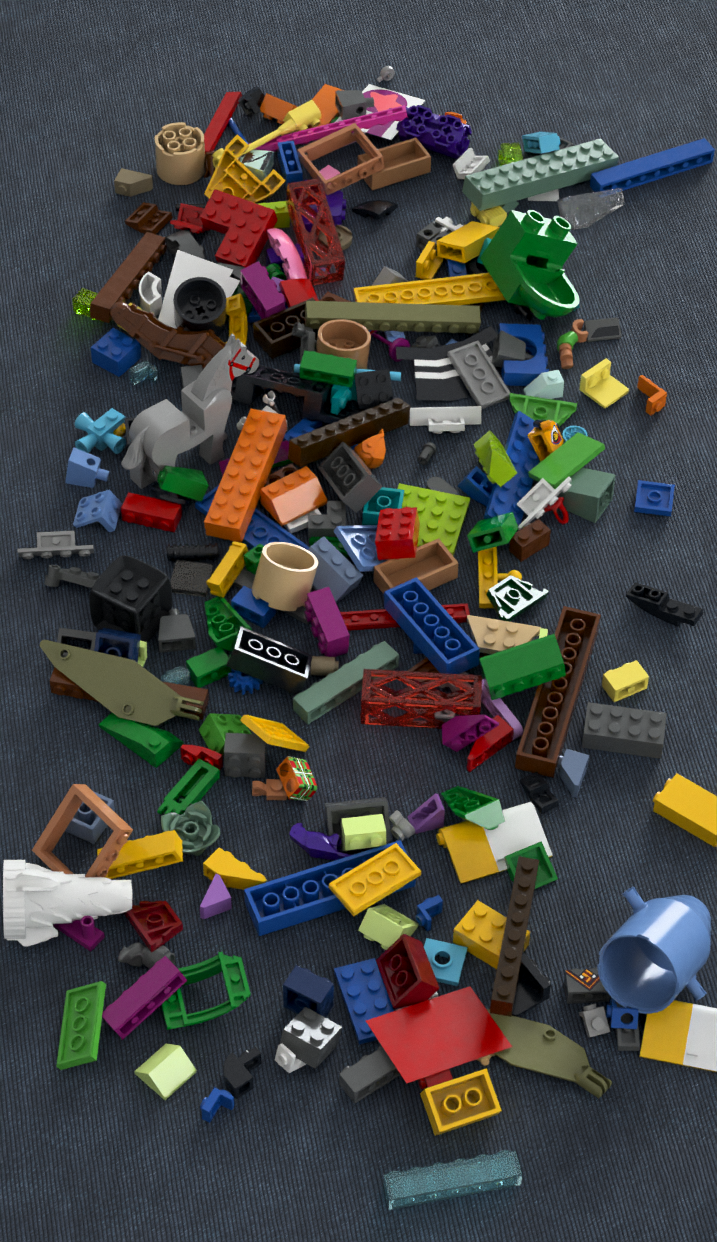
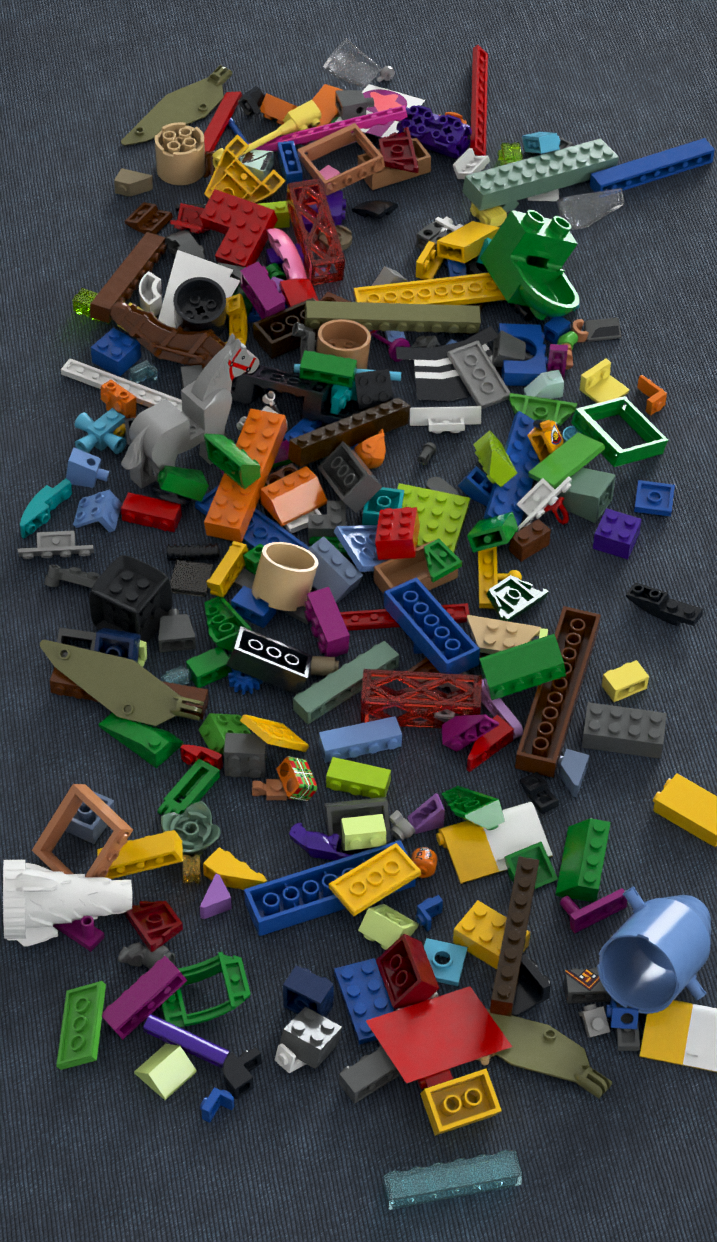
none -> teal slope [20,478,72,539]
none -> white plate [61,359,182,411]
none -> orange plate [101,380,136,418]
none -> olive wing [121,65,233,146]
none -> dark purple brick [143,1014,230,1068]
none -> clear yellow wheel [183,855,201,884]
none -> green slope [204,433,261,489]
none -> medium blue brick [319,716,402,763]
none -> clear slope [323,38,382,88]
none -> lime brick [326,757,391,798]
none -> dark red wing [378,127,419,173]
none -> orange head [411,847,438,878]
none -> green wing [424,538,462,582]
none -> red plate [470,44,488,156]
none -> blue brick [544,317,571,344]
none -> magenta piece [547,344,568,380]
none -> green slope [555,818,611,902]
none -> magenta piece [560,888,627,933]
none -> green window [571,396,668,467]
none -> dark purple brick [593,508,642,559]

